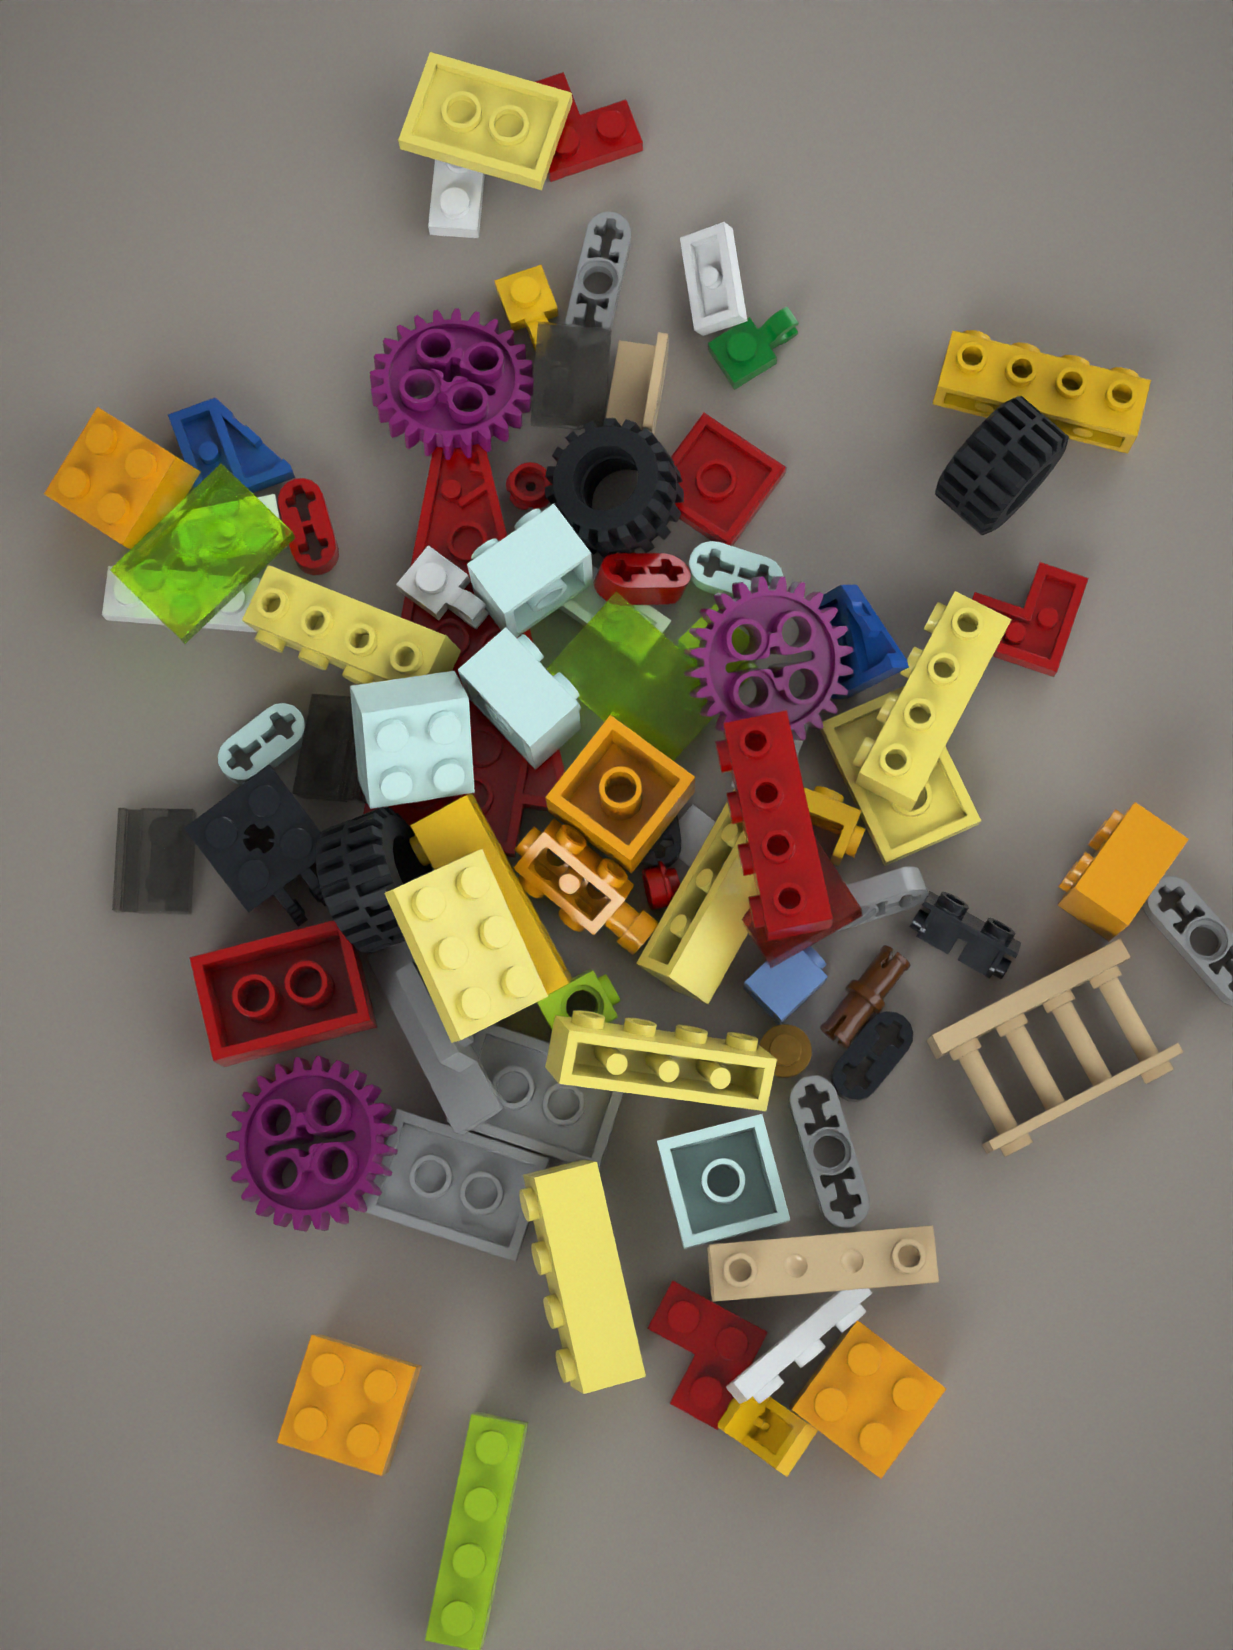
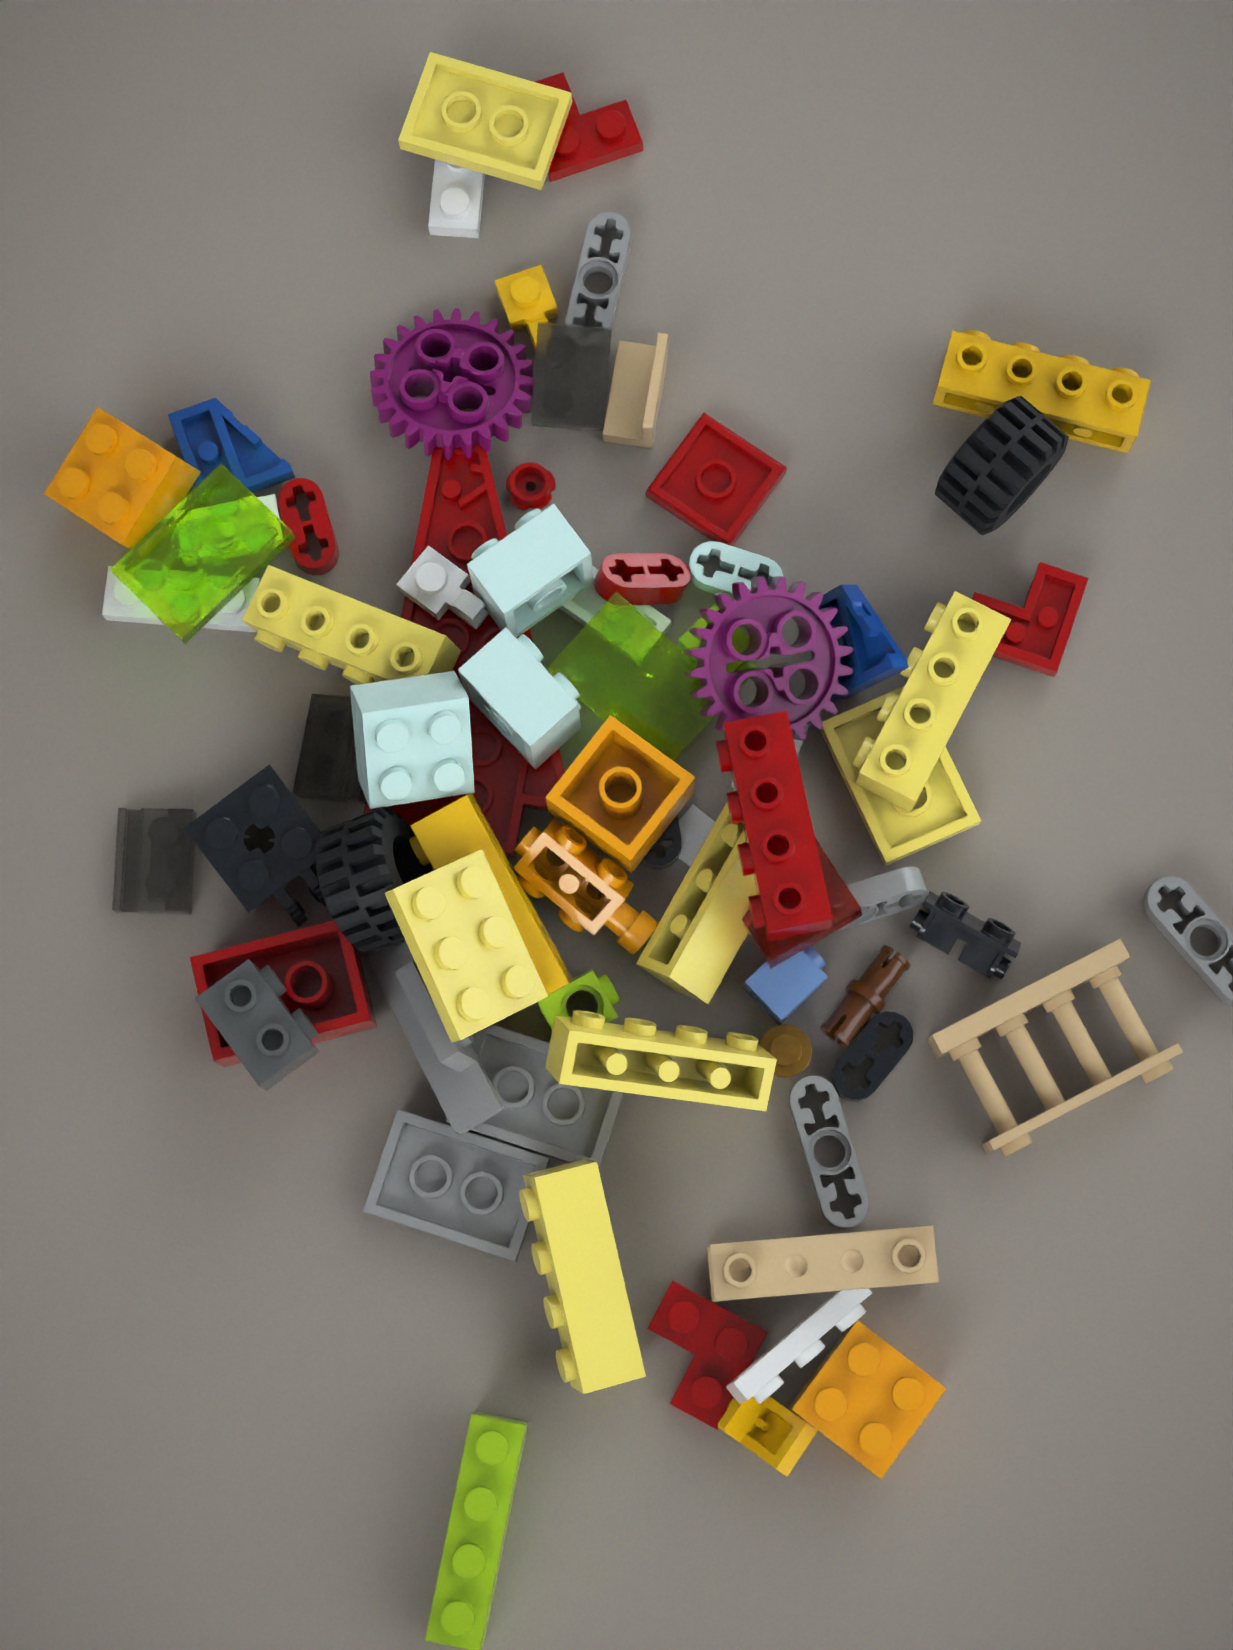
light aqua beam [218,703,308,785] -> none
magenta gear [226,1056,398,1232] -> none
light orange brick [276,1334,422,1476] -> none
black tyre [545,418,684,558] -> none
red plate [642,861,680,910] -> none
light aqua brick [657,1114,790,1249] -> none
white plate [680,222,747,336] -> none
green plate [708,307,799,390] -> none
yellow bracket [804,786,866,867] -> none
light orange brick [1058,802,1189,941] -> none
none -> dark grey brick [195,959,320,1091]

